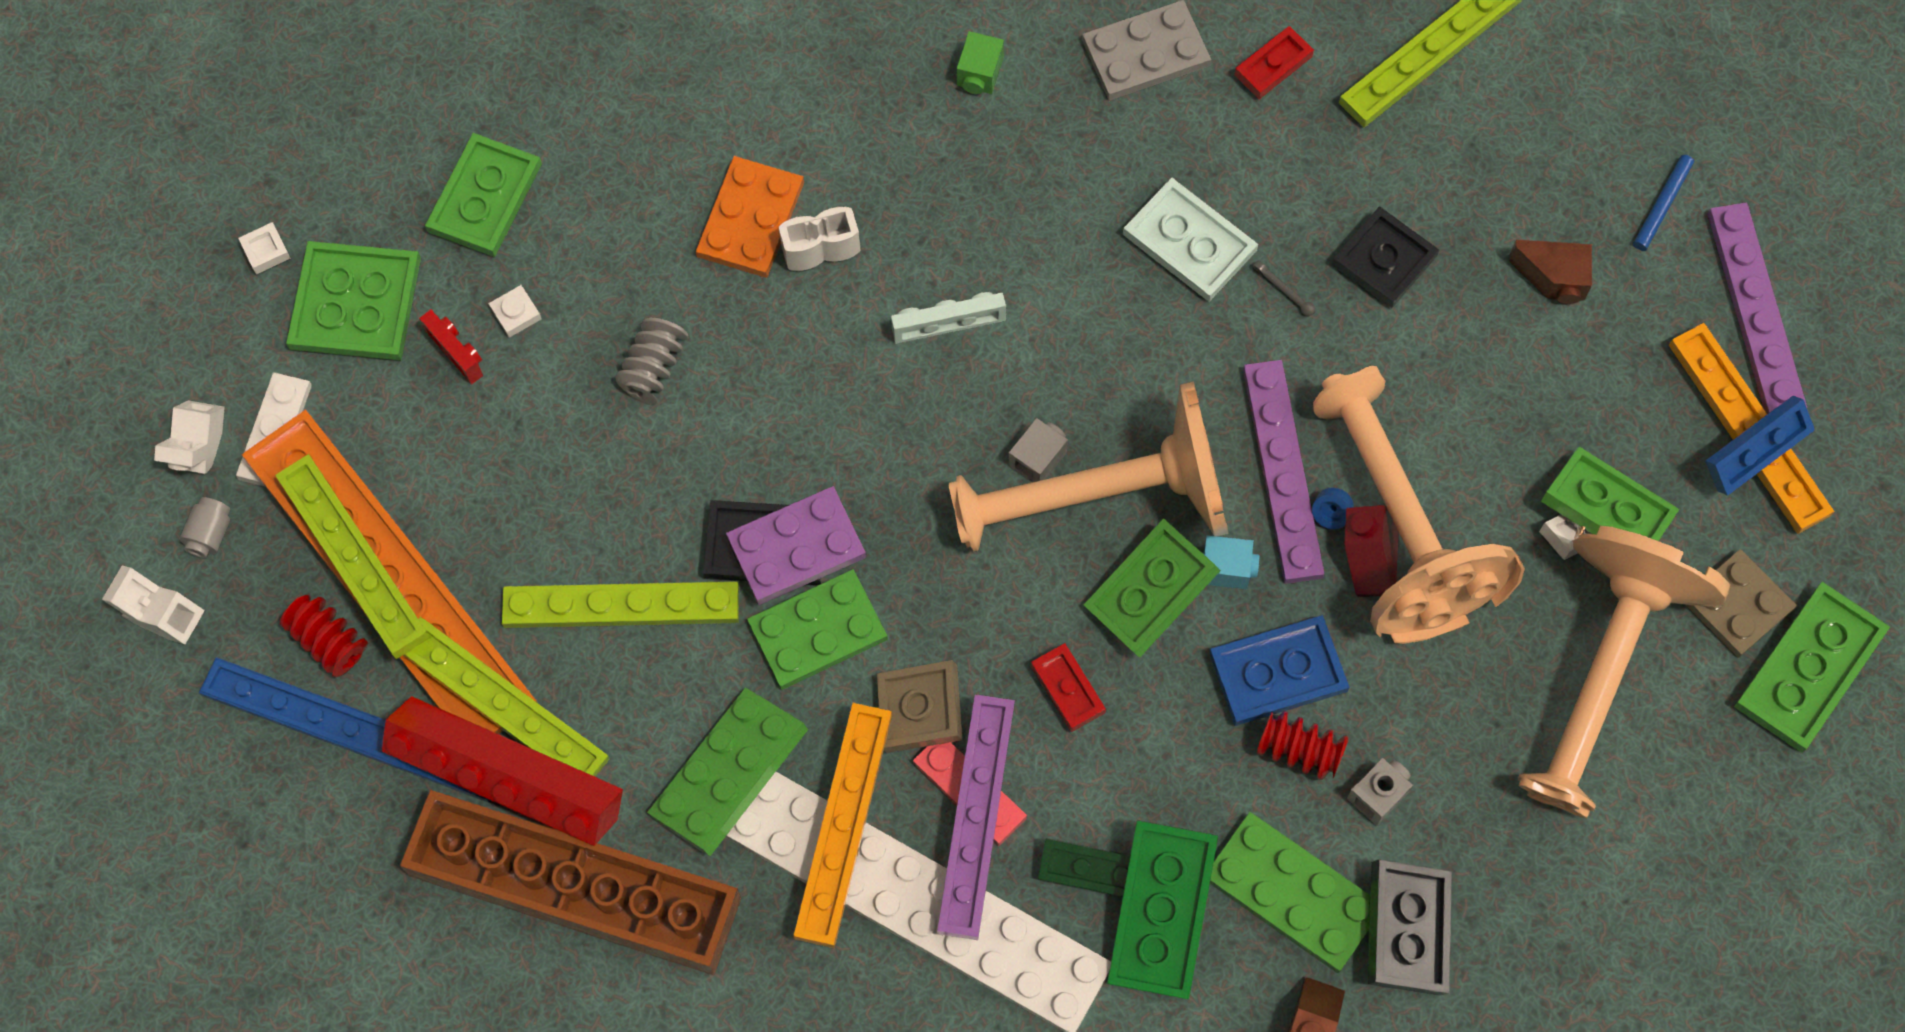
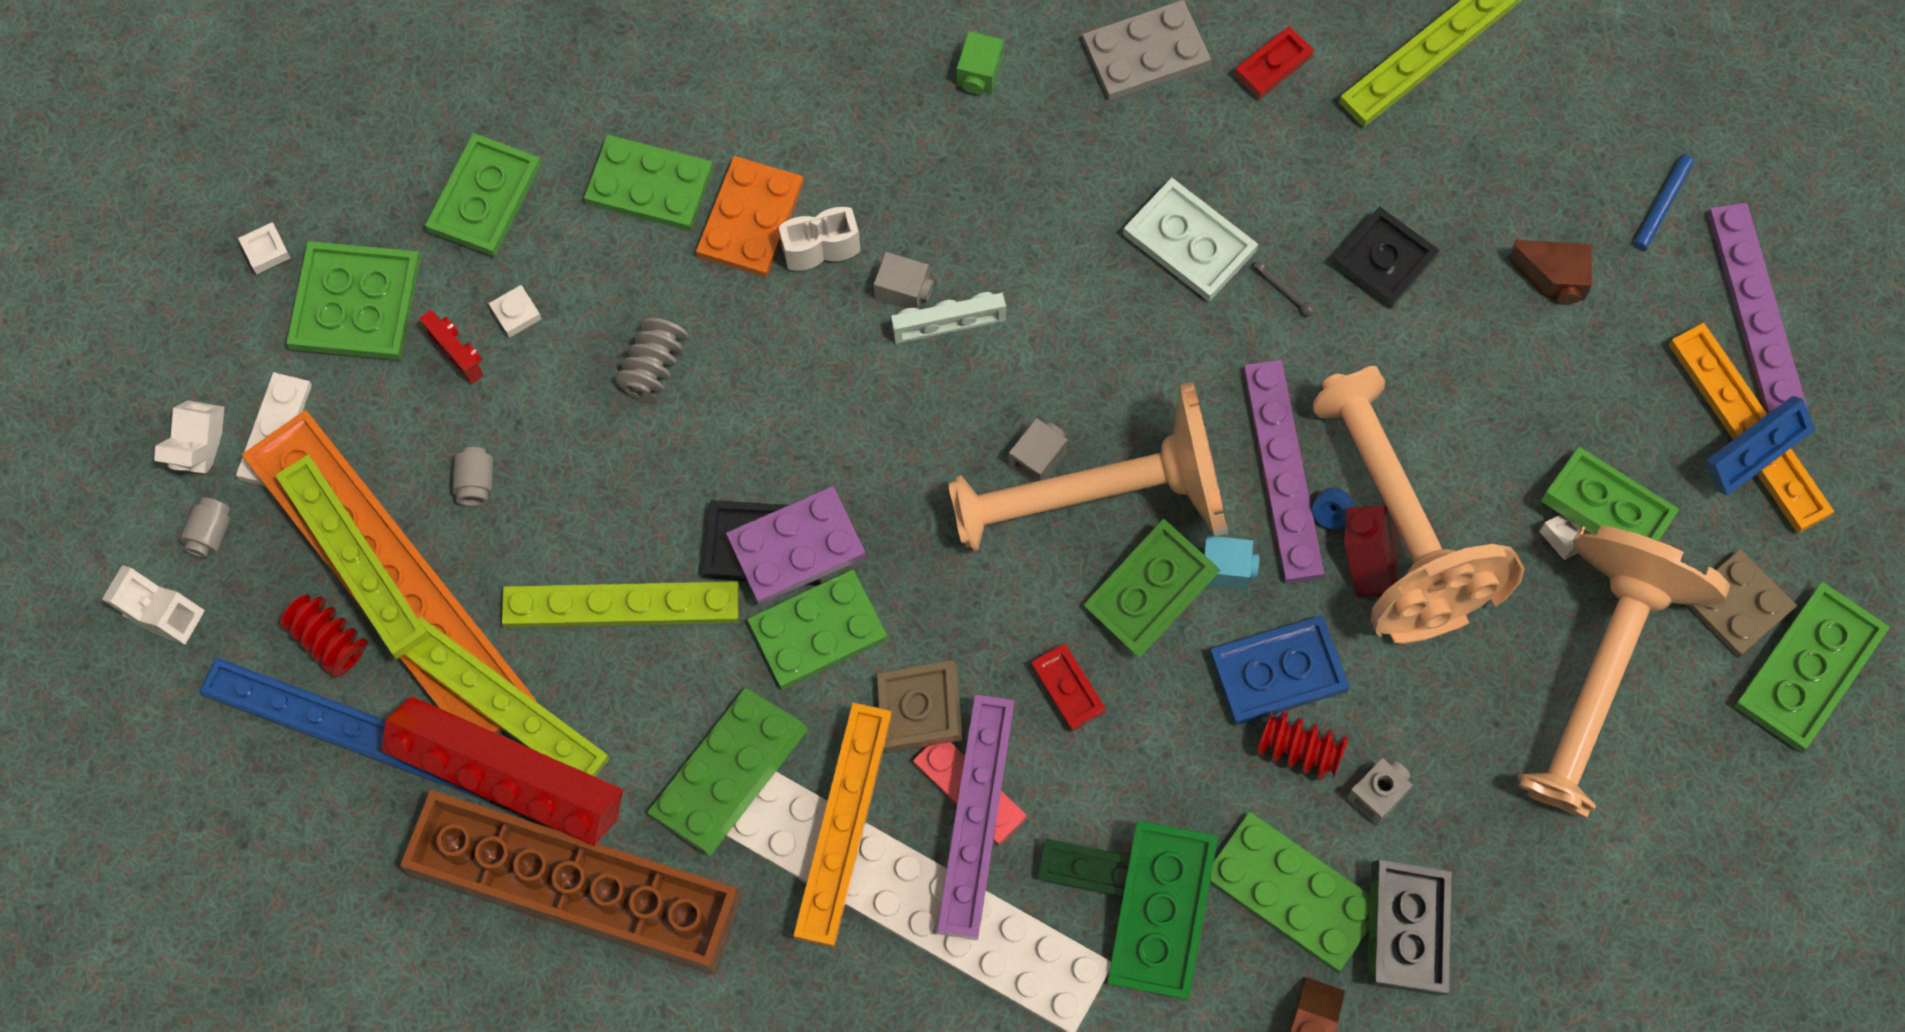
none -> light grey brick [453,447,493,507]
none -> bright green plate [584,134,714,231]
none -> light grey brick [874,252,934,309]

